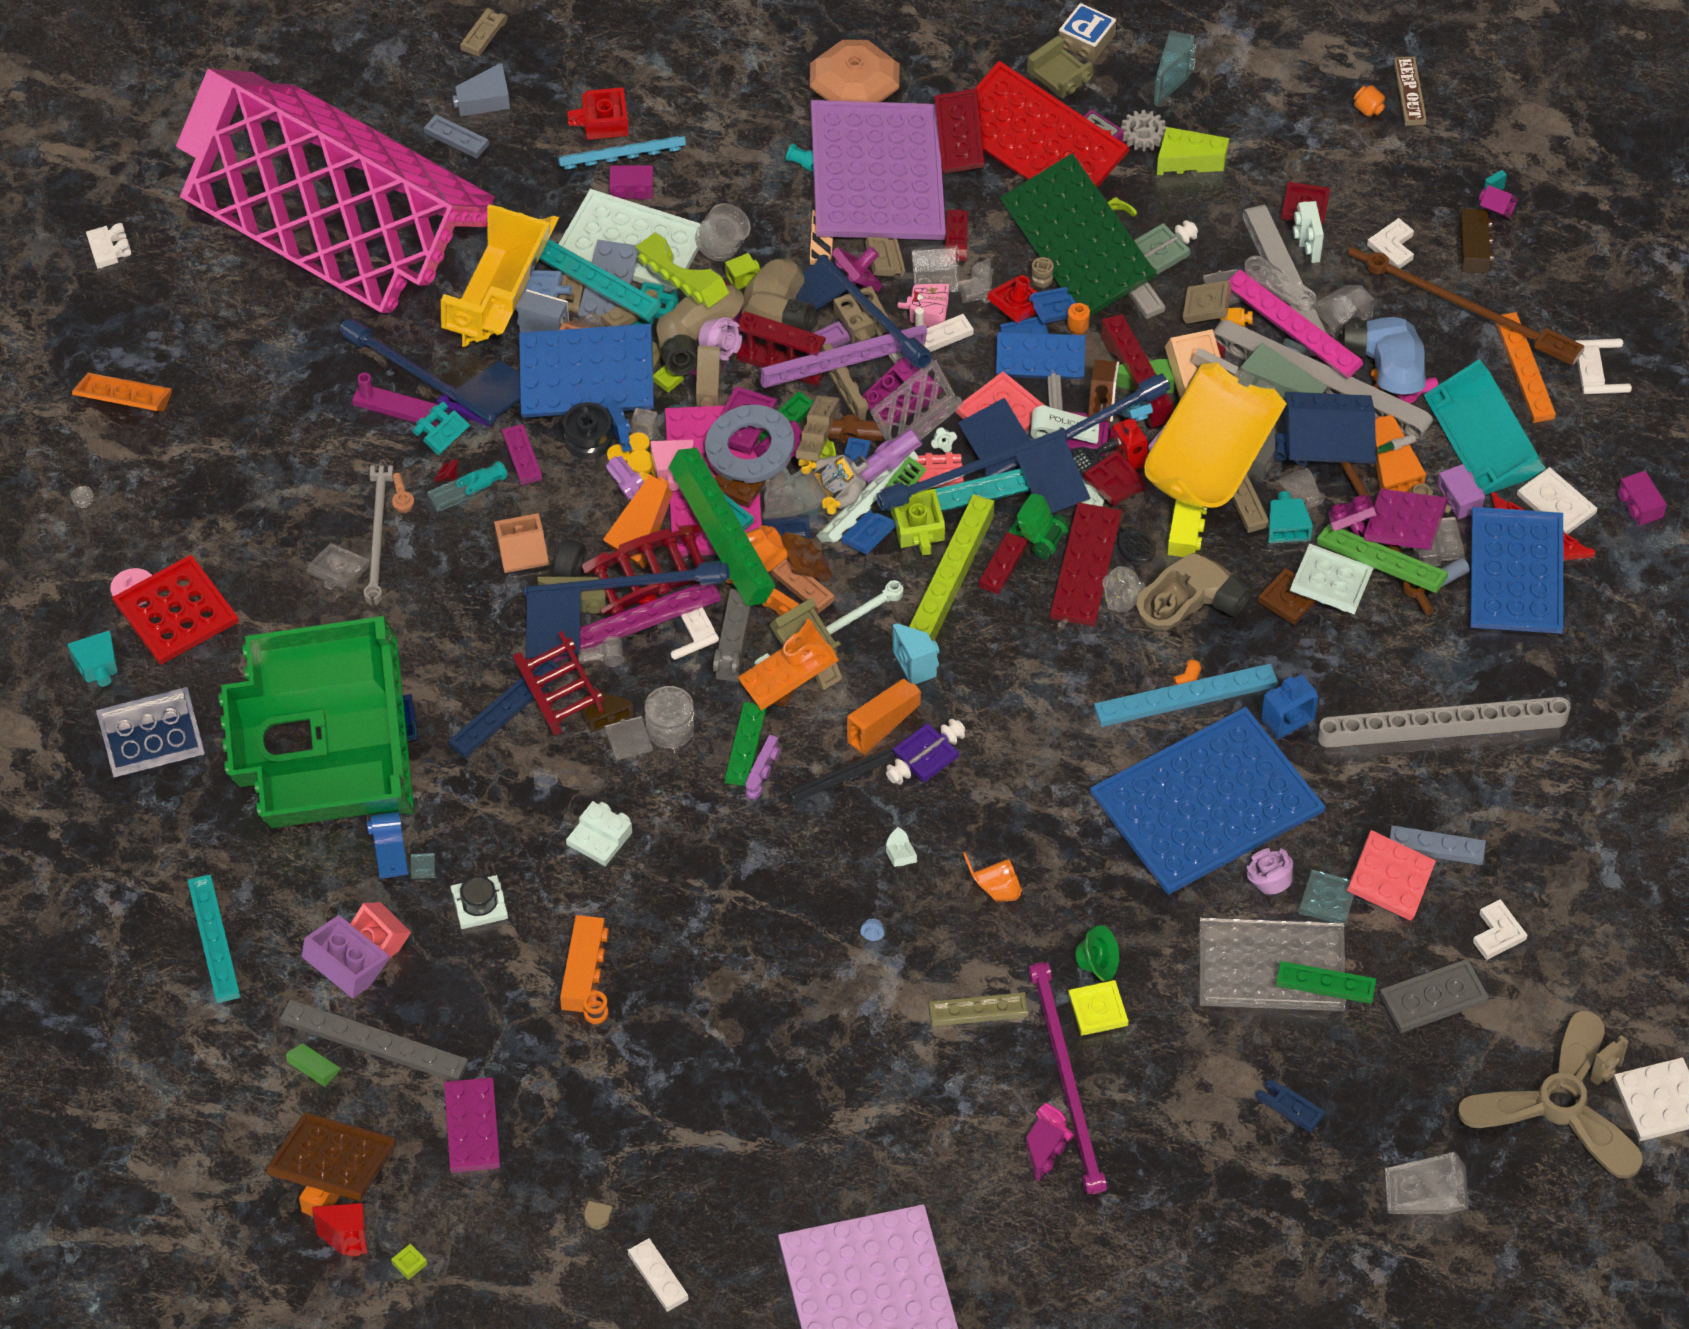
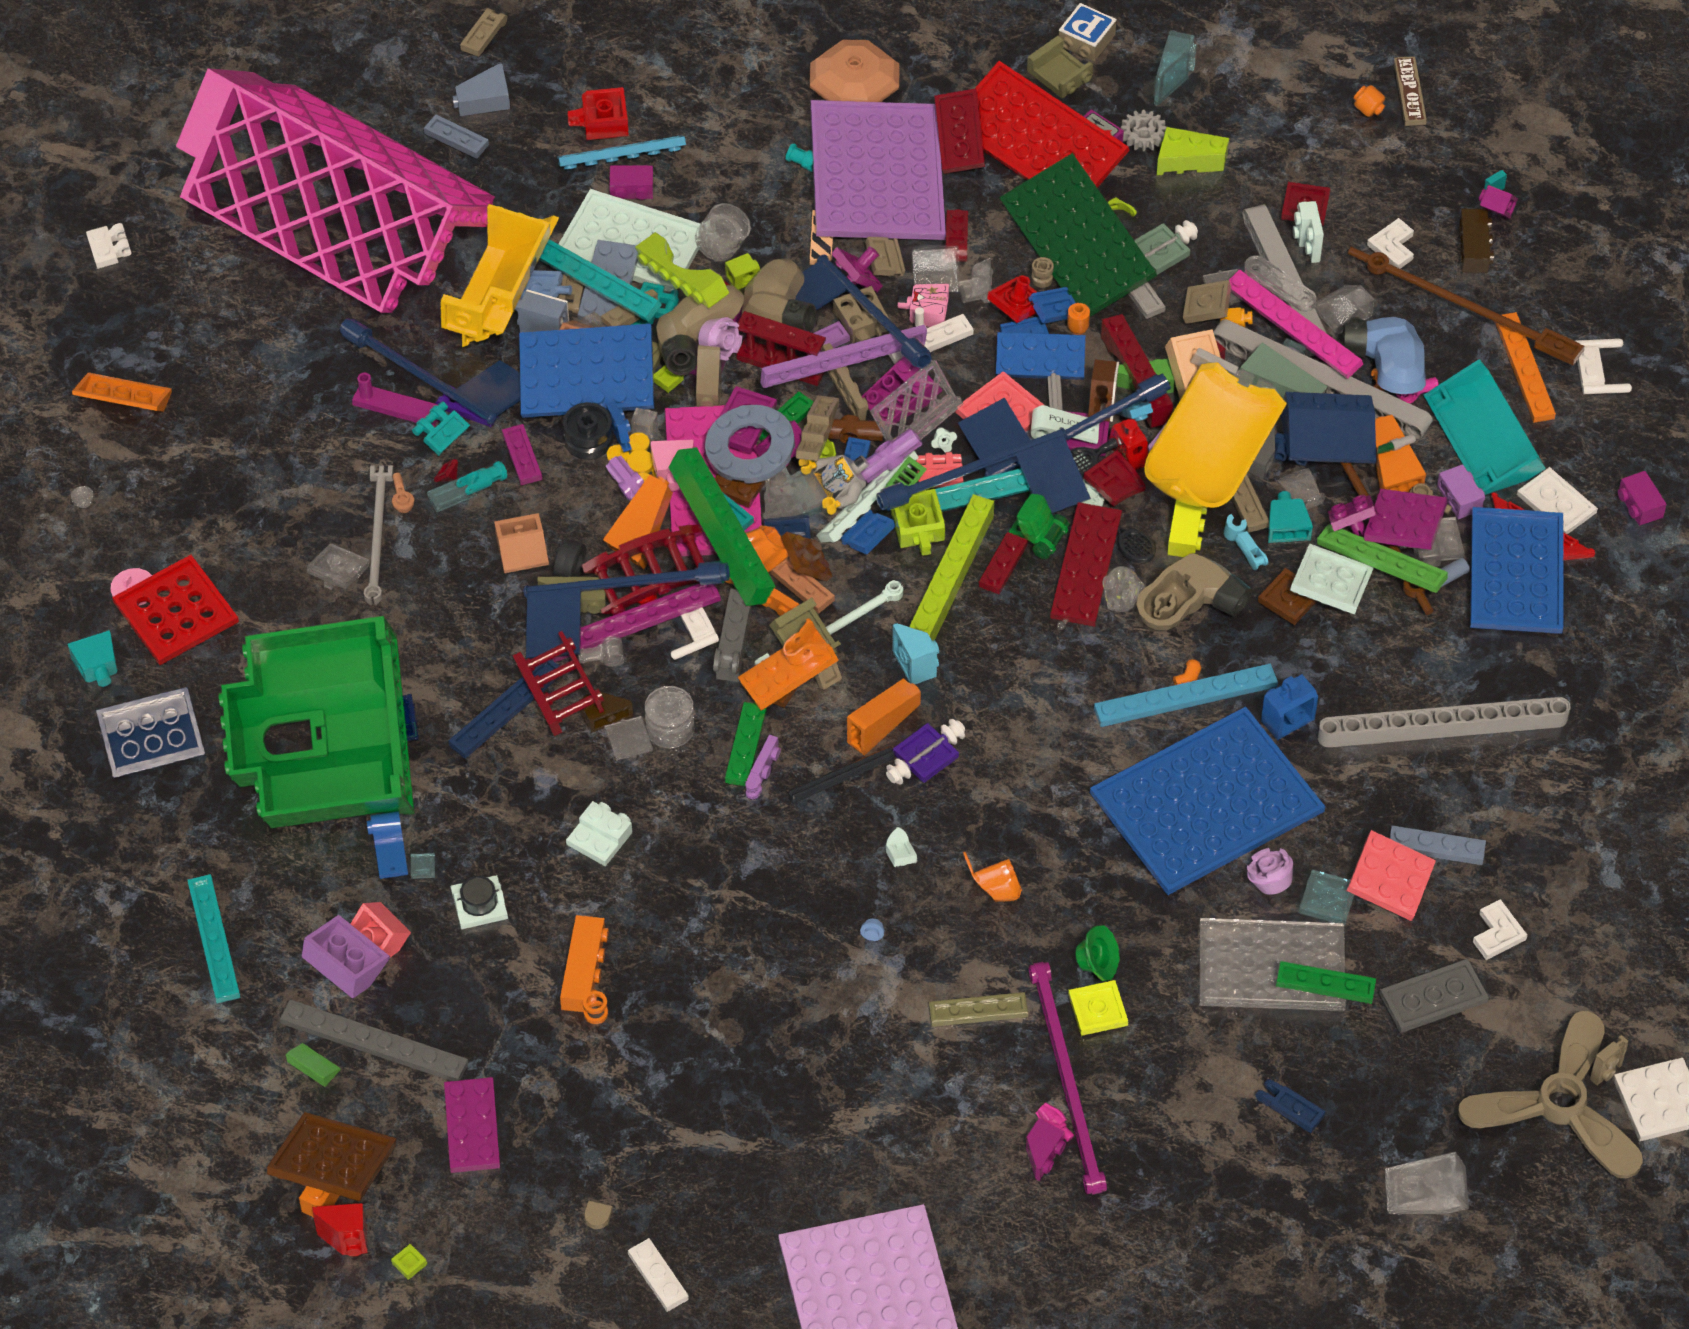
none -> medium azure piece [1224,514,1268,570]

